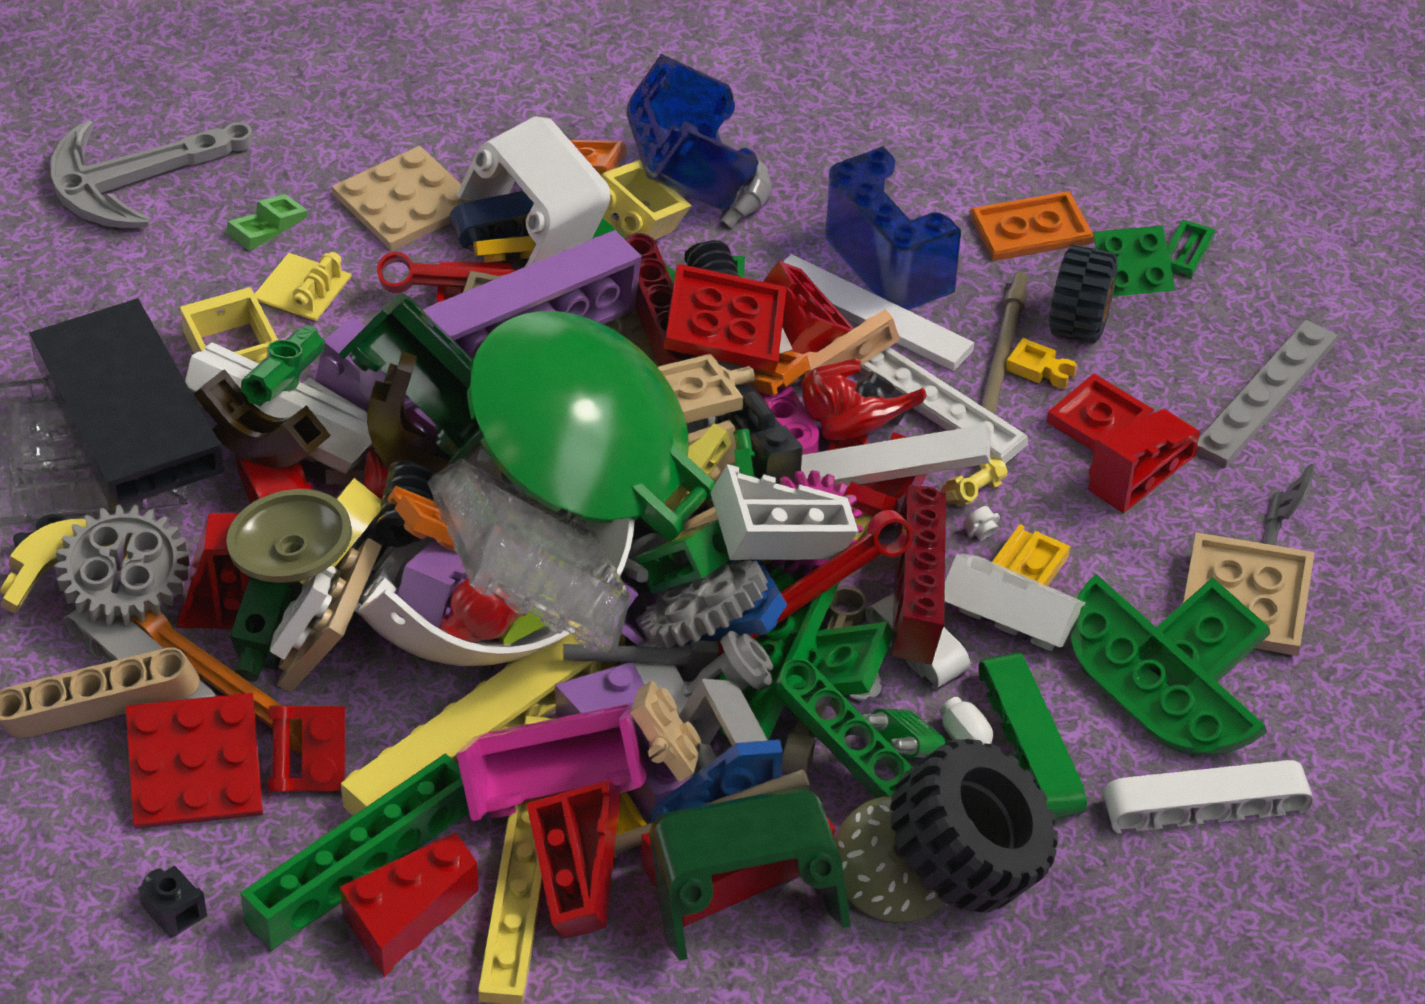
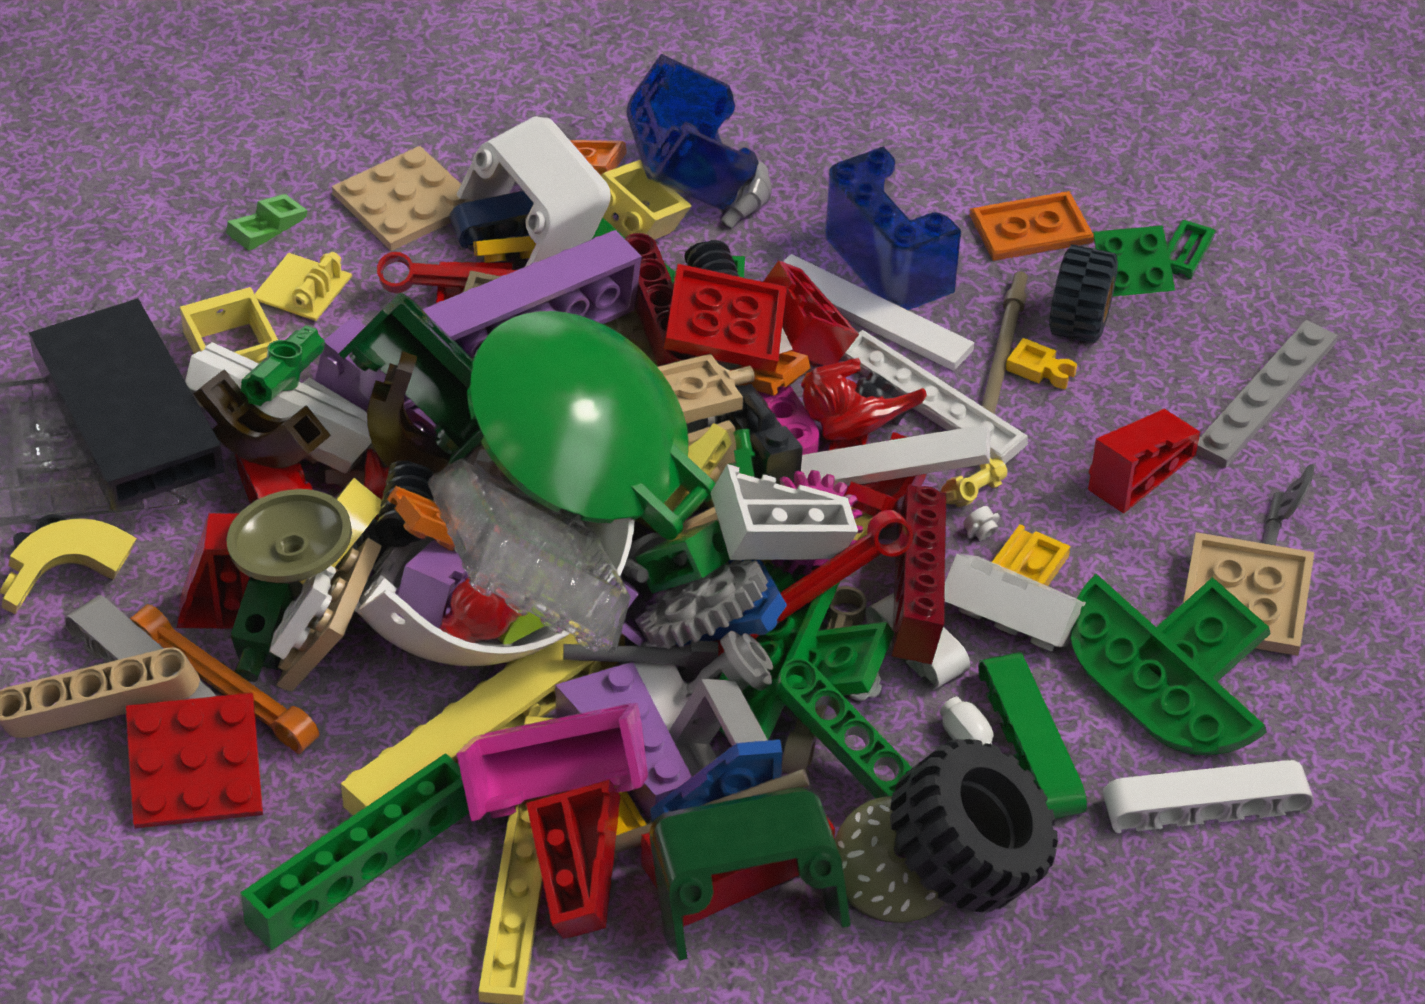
light grey piece [51,120,253,228] -> none
light grey gear [55,505,190,626] -> none
black brick [138,865,207,939] -> none
red plate [268,705,346,791] -> none
red wedge [340,832,479,977] -> none
tan plate [630,680,701,783] -> none
light nougat plate [804,309,900,378] -> none
green piece [862,709,945,758] -> none
red plate [1046,373,1154,451] -> none

